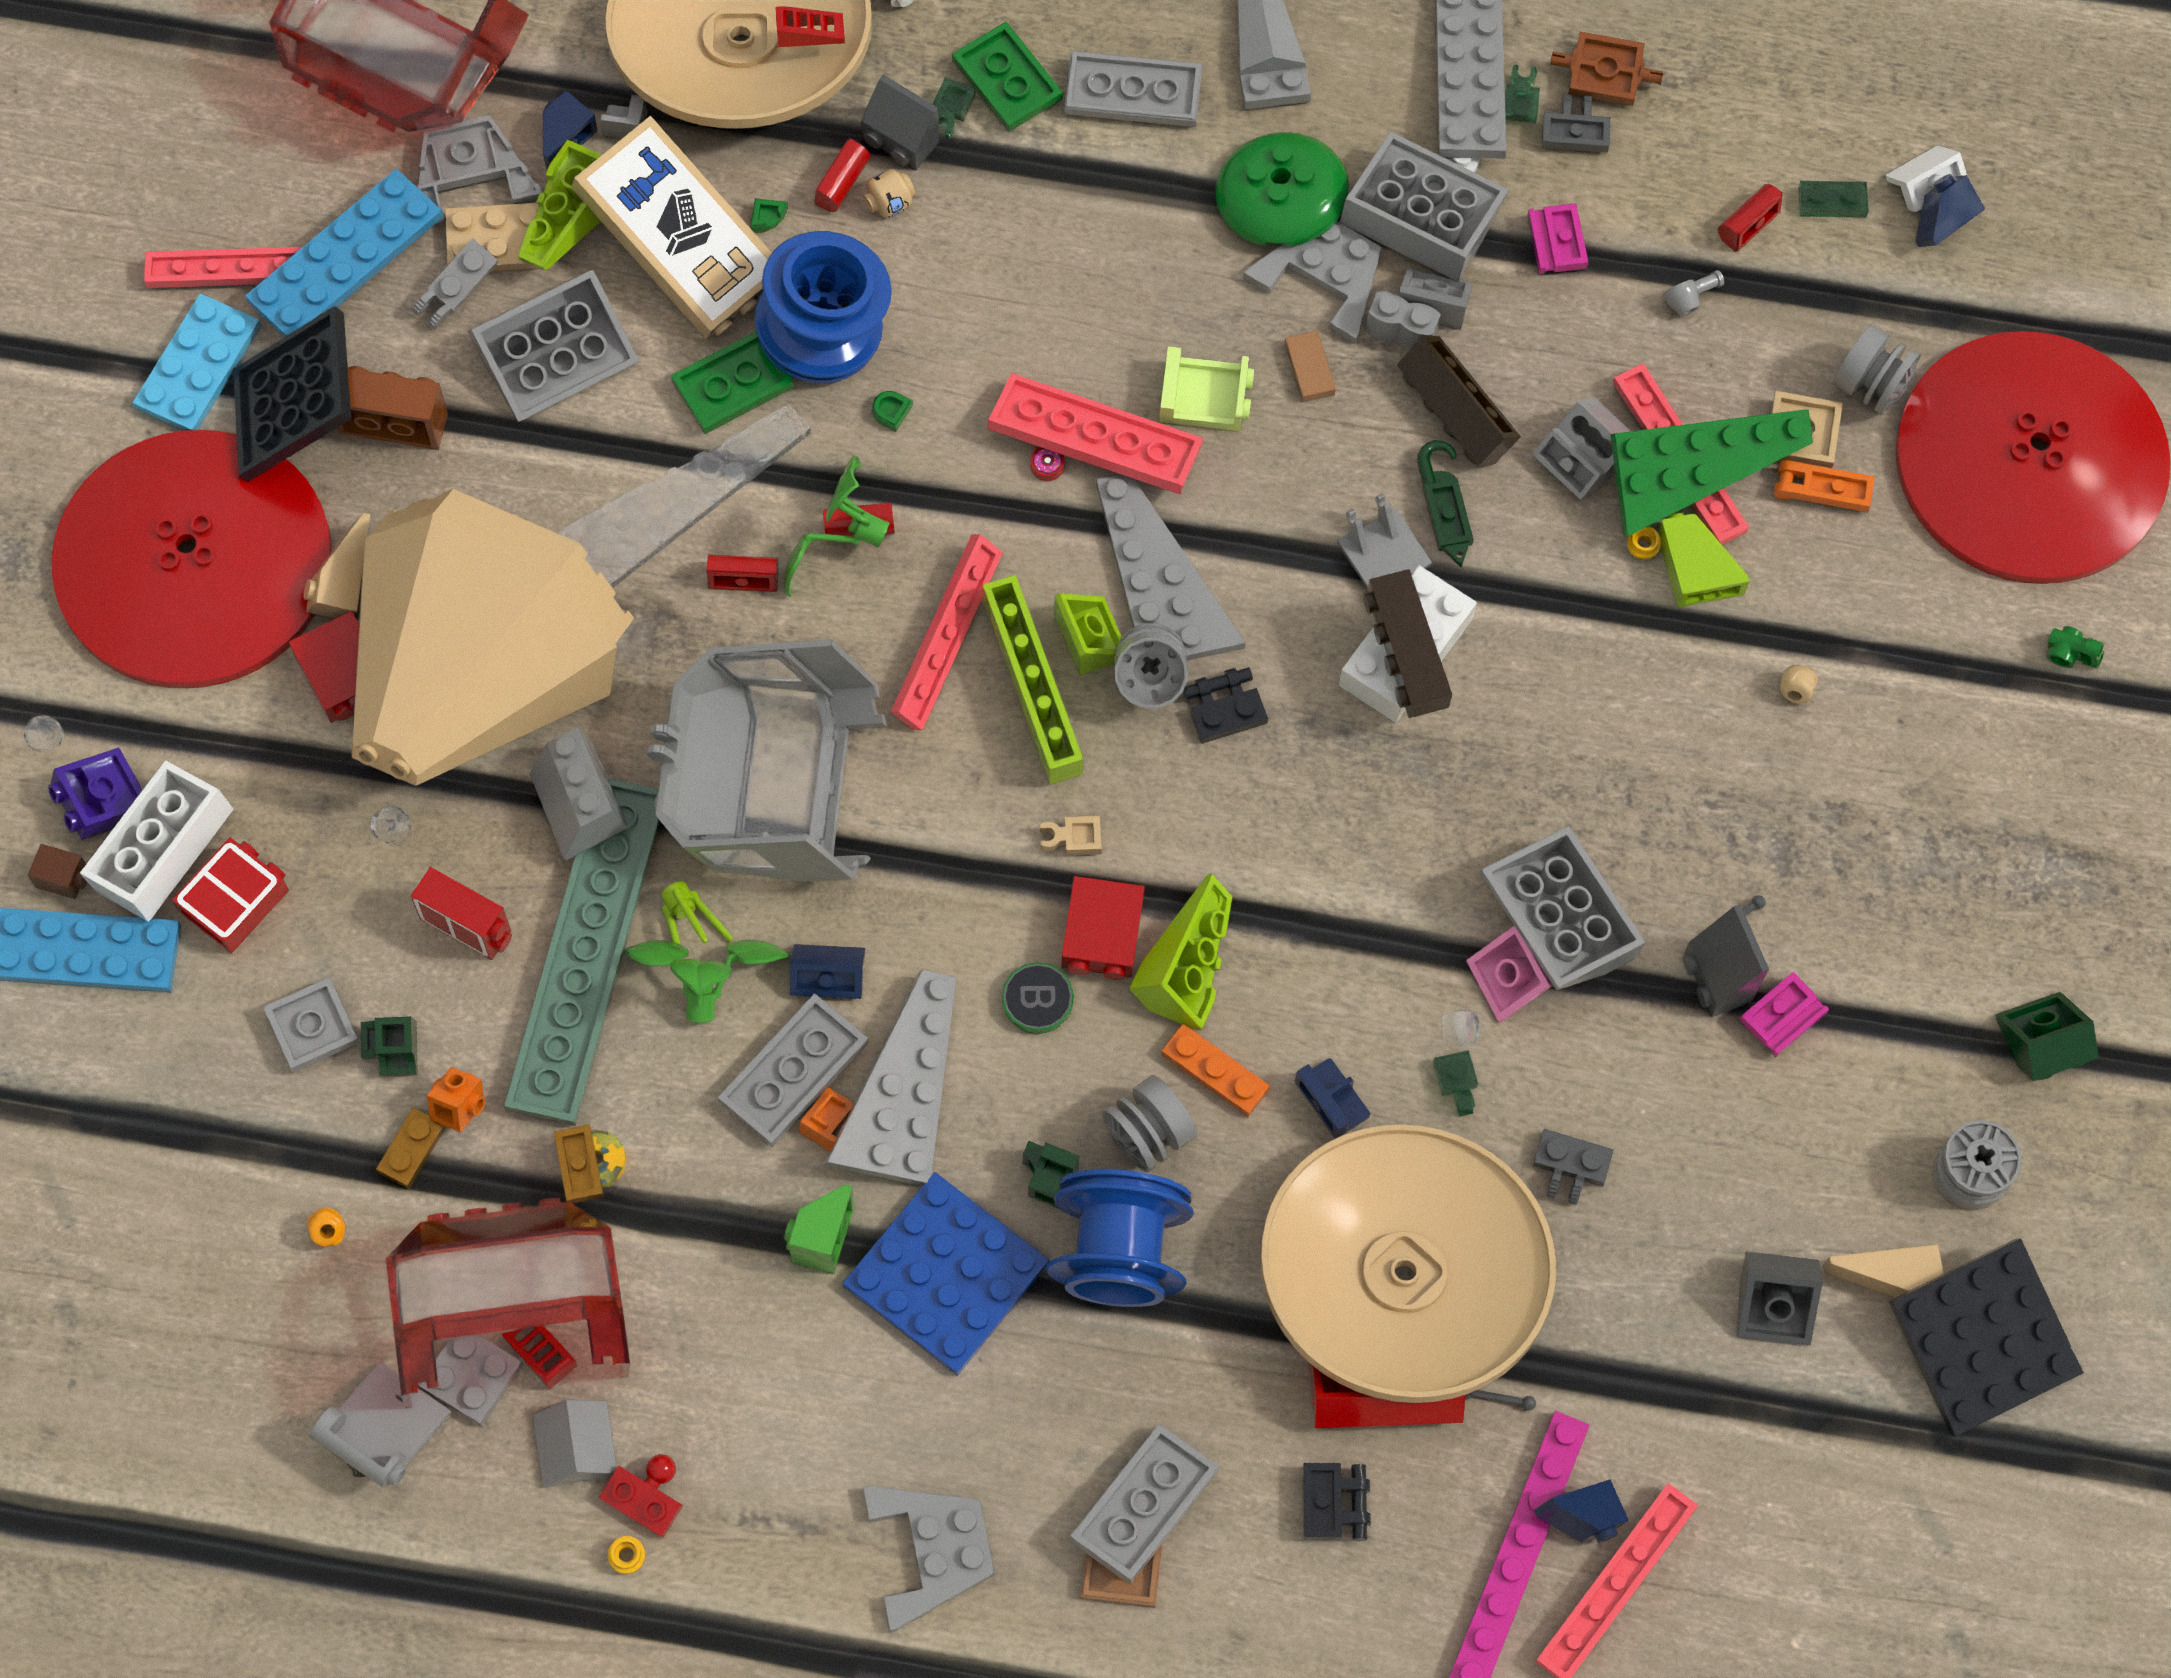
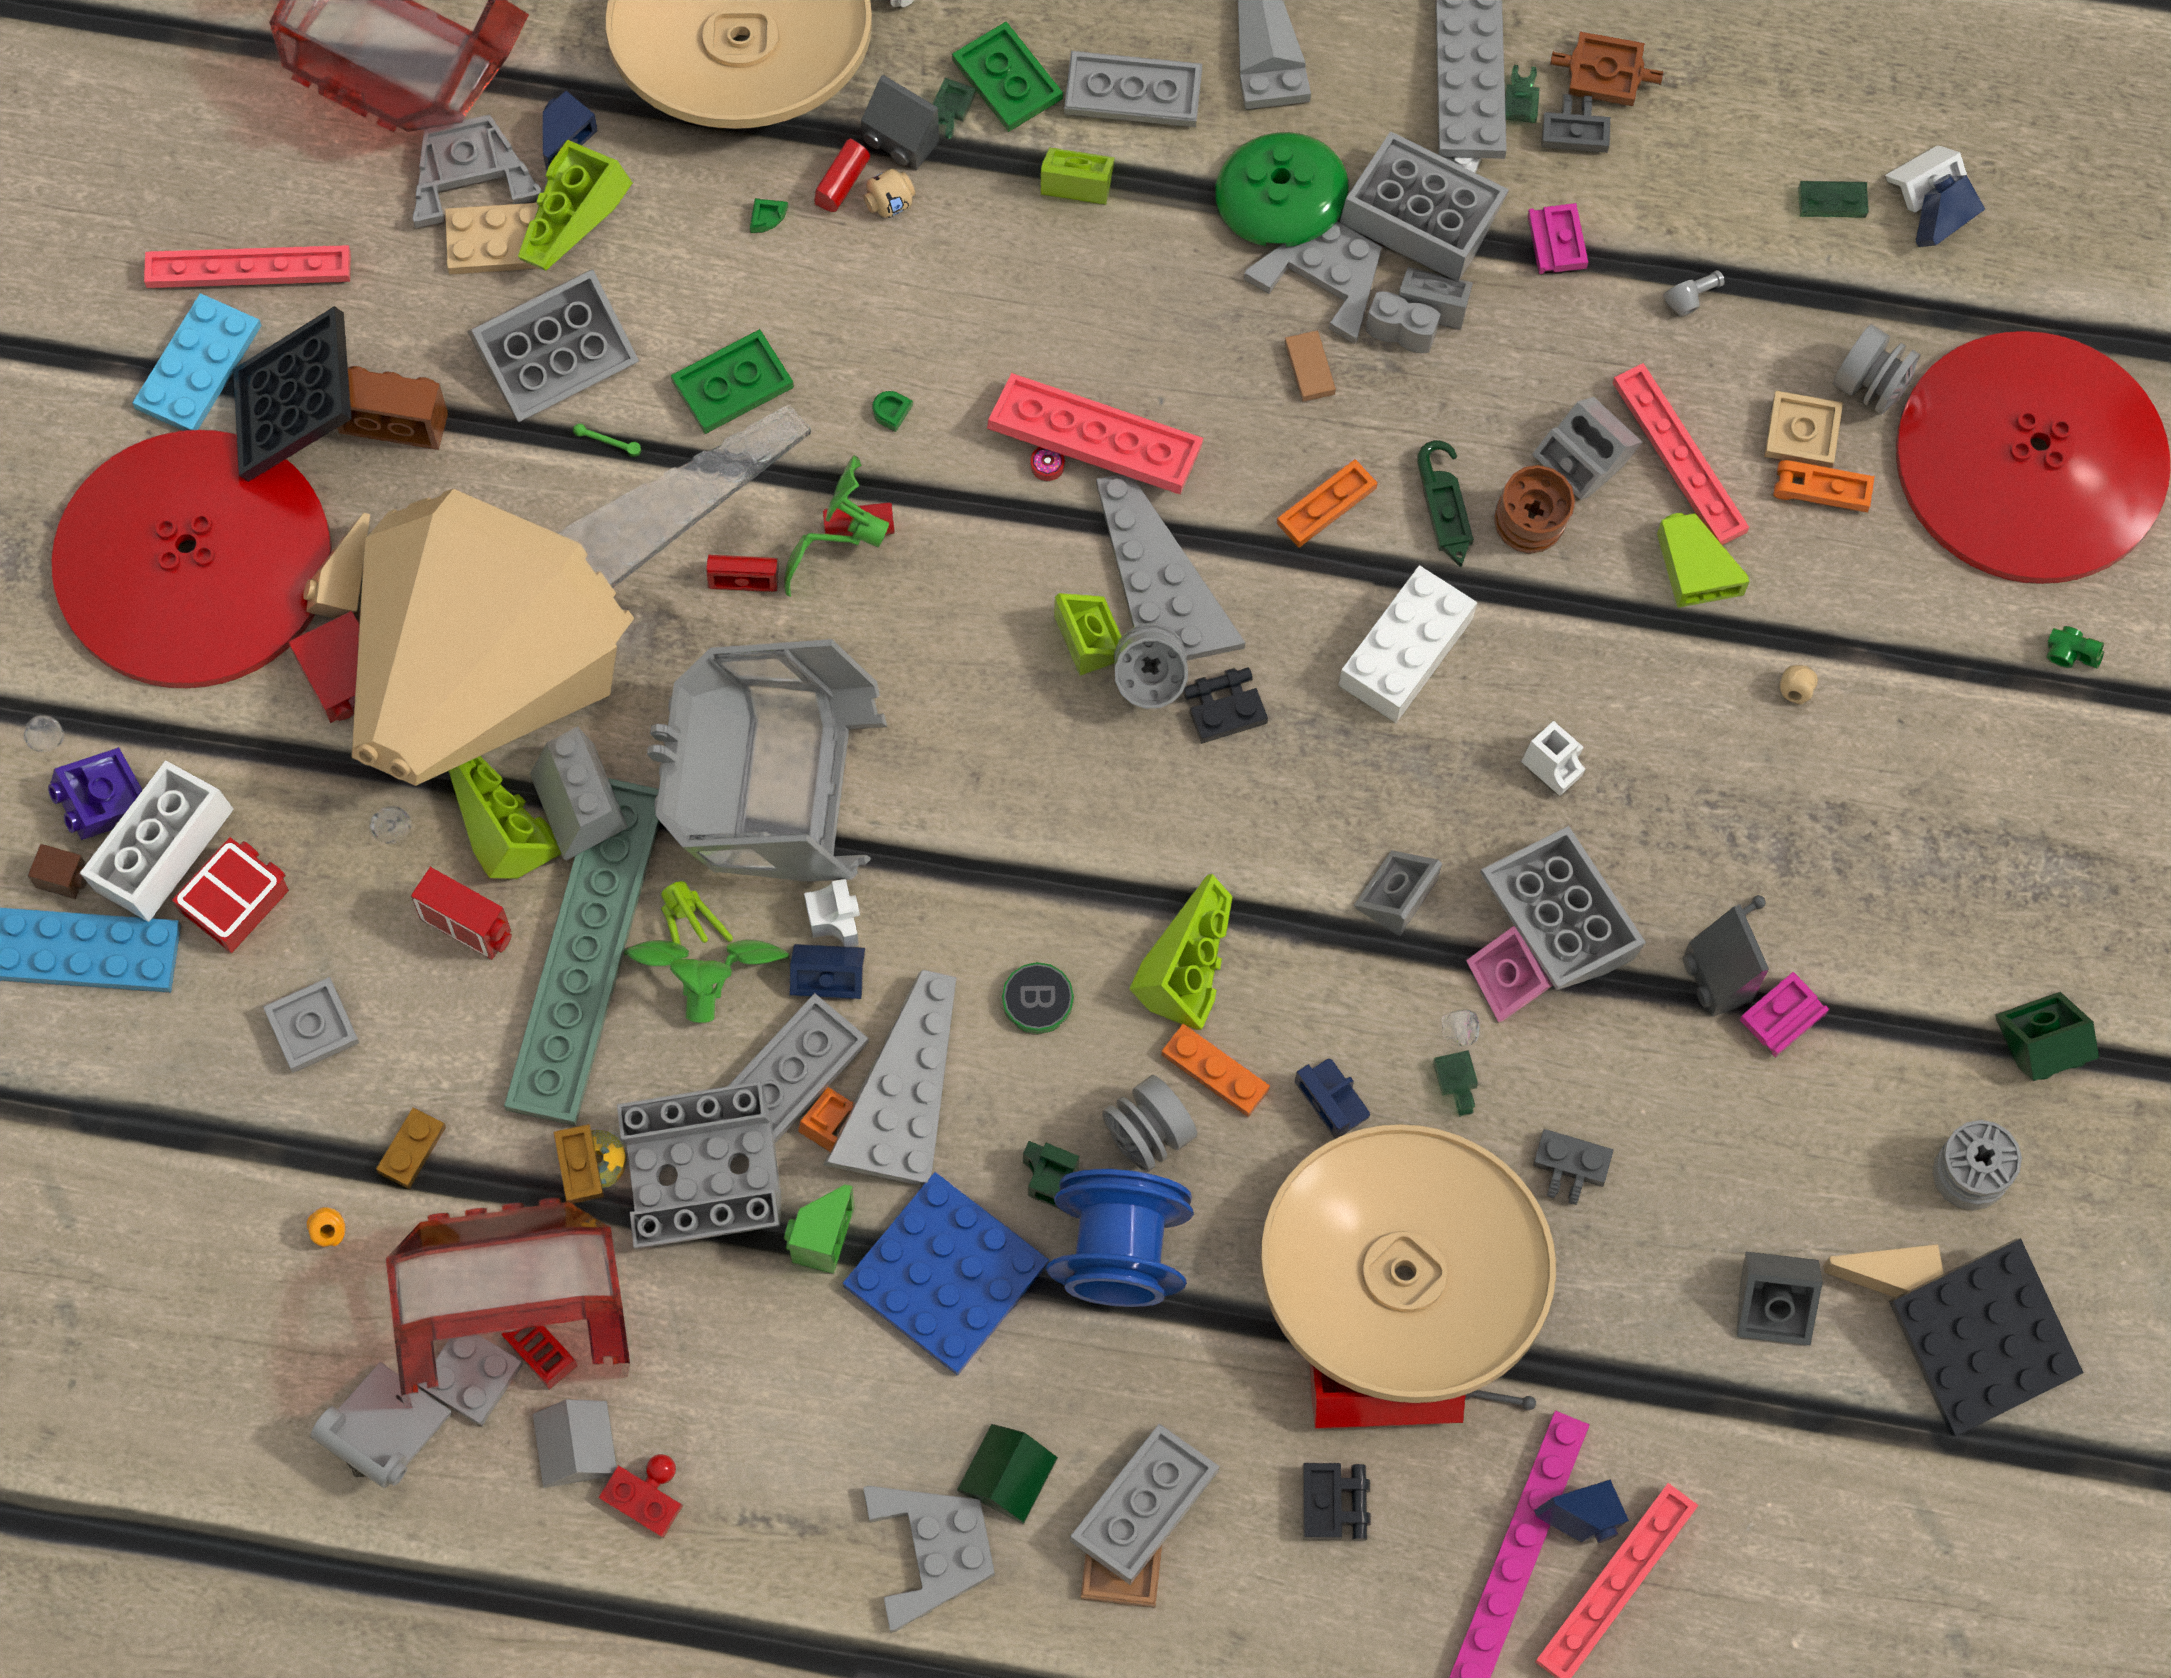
dark azure plate [245,168,444,337] -> none
dark green brick [361,1016,418,1077] -> none
light grey hinge [411,238,499,329] -> none
orange brick [427,1067,485,1133] -> none
brick [571,116,772,340] -> none
light grey panel [600,95,648,139] -> none
yellow plate [607,1536,645,1574] -> none
blue wheel [754,231,892,383] -> none
red slope [775,6,845,47] -> none
coral plate [890,534,1003,730] -> none
lime brick [983,574,1084,785] -> none
tan plate [1040,816,1102,855] -> none
red brick [1061,876,1145,980] -> none
yellowish green panel [1159,346,1254,431] -> none
light grey plate [1337,493,1432,588] -> none
dark brown brick [1363,569,1452,718] -> none
dark brown brick [1397,336,1521,466] -> none
green wing [1610,409,1813,537] -> none
yellow plate [1627,526,1662,560] -> none
red brick [1718,184,1783,252] -> none
none -> lime wedge [449,756,561,879]
none -> bright green hinge [573,423,641,457]
none -> light grey slope [617,1081,781,1249]
none -> white brick [804,878,860,947]
none -> dark green slope [957,1424,1058,1524]
none -> lime slope [1041,147,1115,205]
none -> orange plate [1277,459,1378,548]
none -> light grey slope [1354,850,1442,936]
none -> dark orange wheel [1494,465,1575,554]
none -> white brick [1521,721,1585,796]

